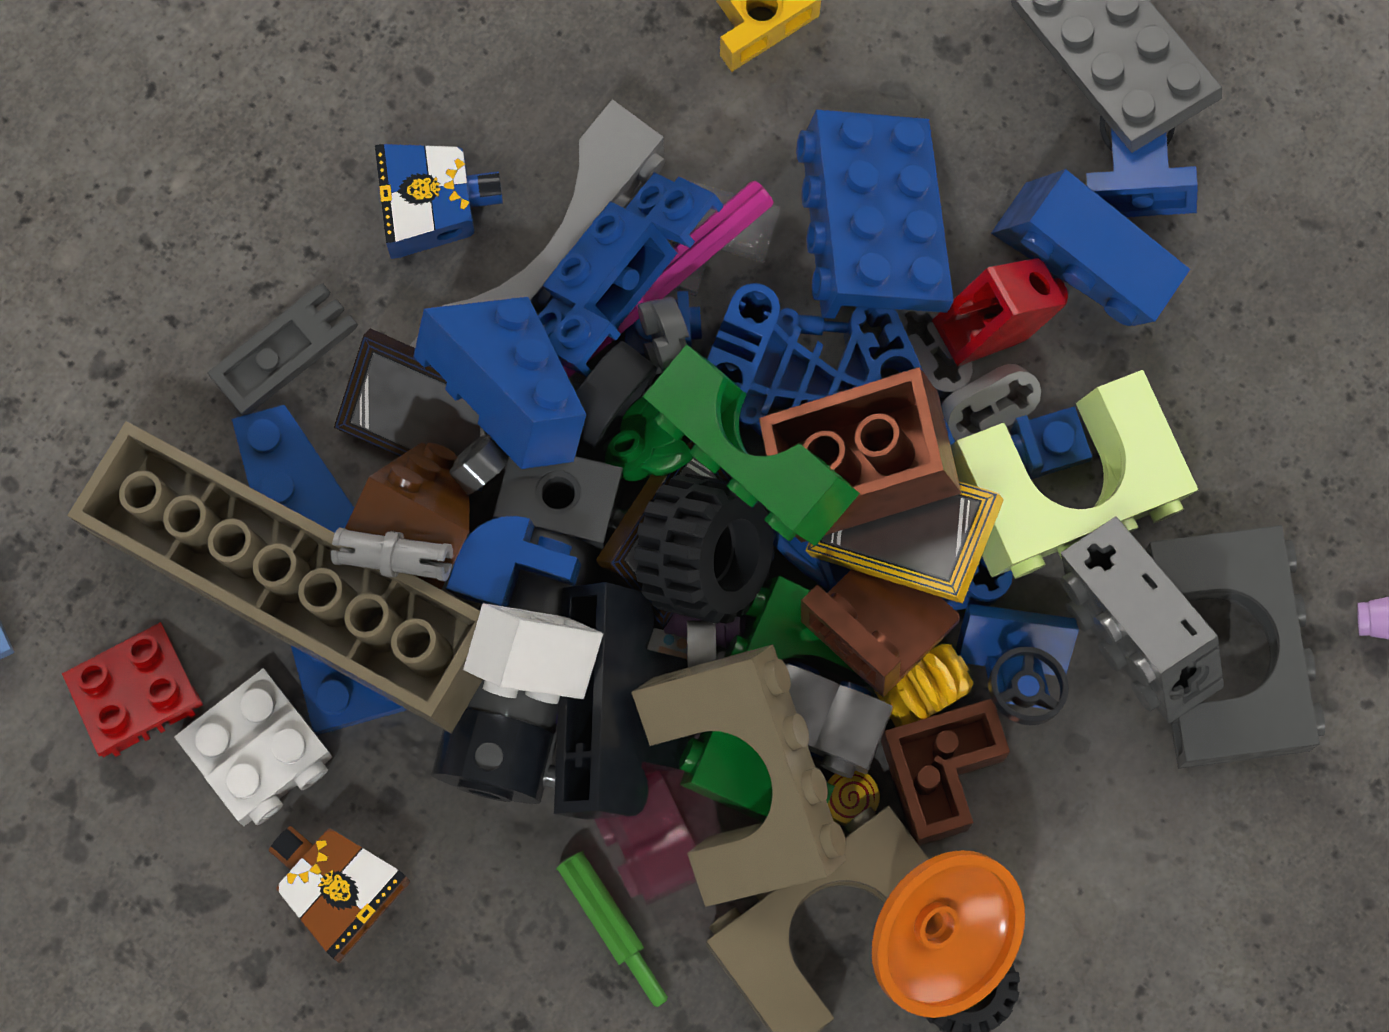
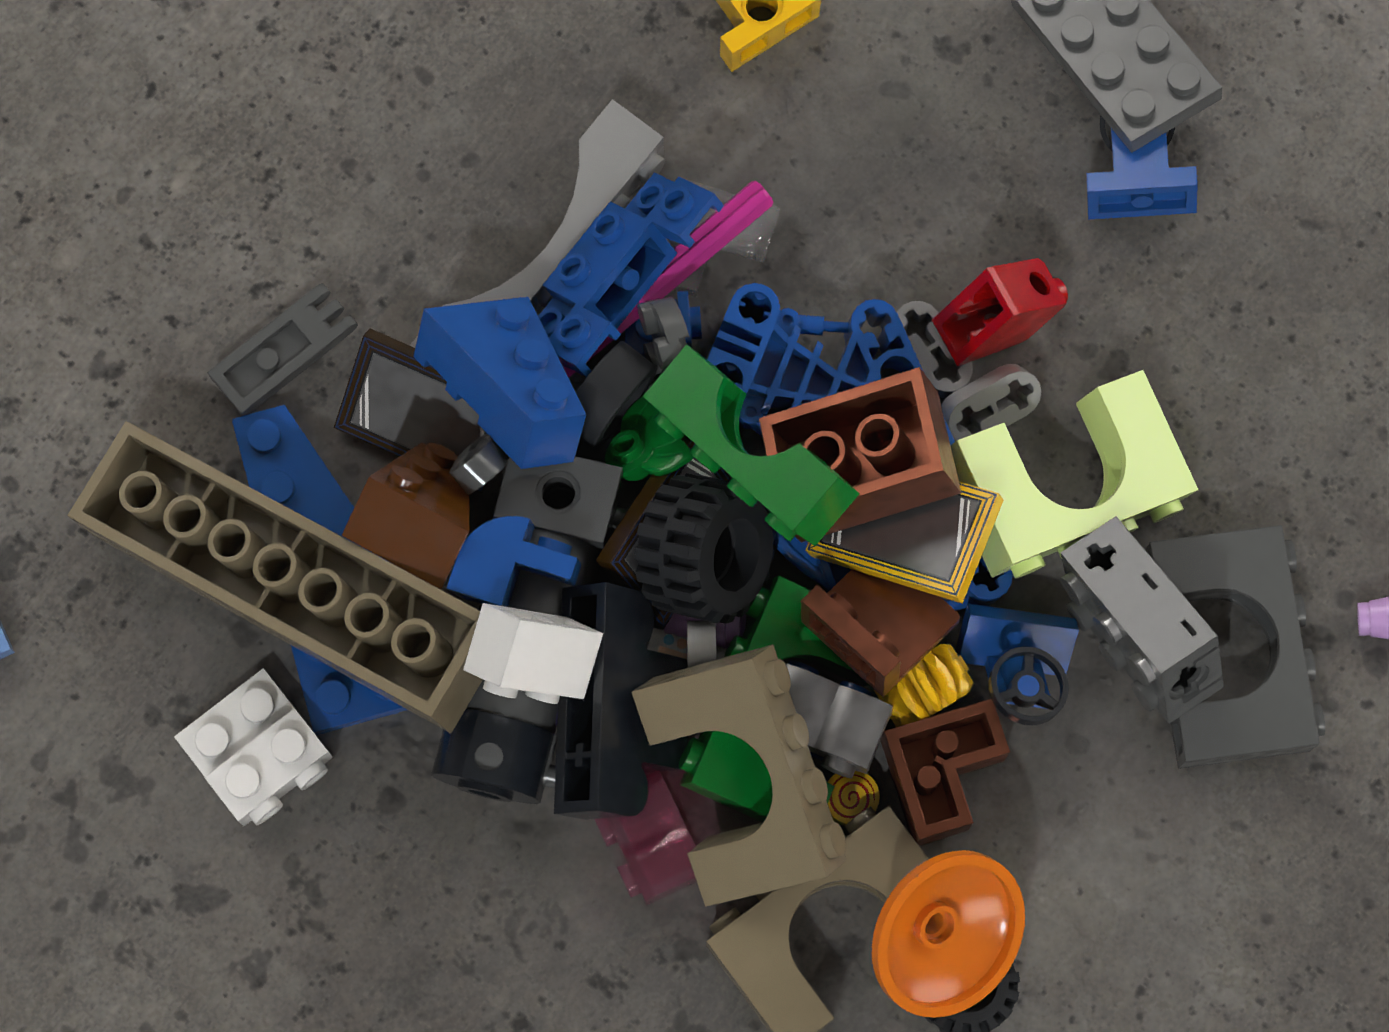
red hinge [62,622,203,758] -> none
torso [269,826,410,963] -> none
light grey pin [331,527,453,581] -> none
torso [375,144,503,259] -> none
bright green axle [556,851,668,1007] -> none
blue bracket [796,109,954,319] -> none
blue wedge [991,169,1190,326] -> none
blue bracket [1010,406,1092,480] -> none

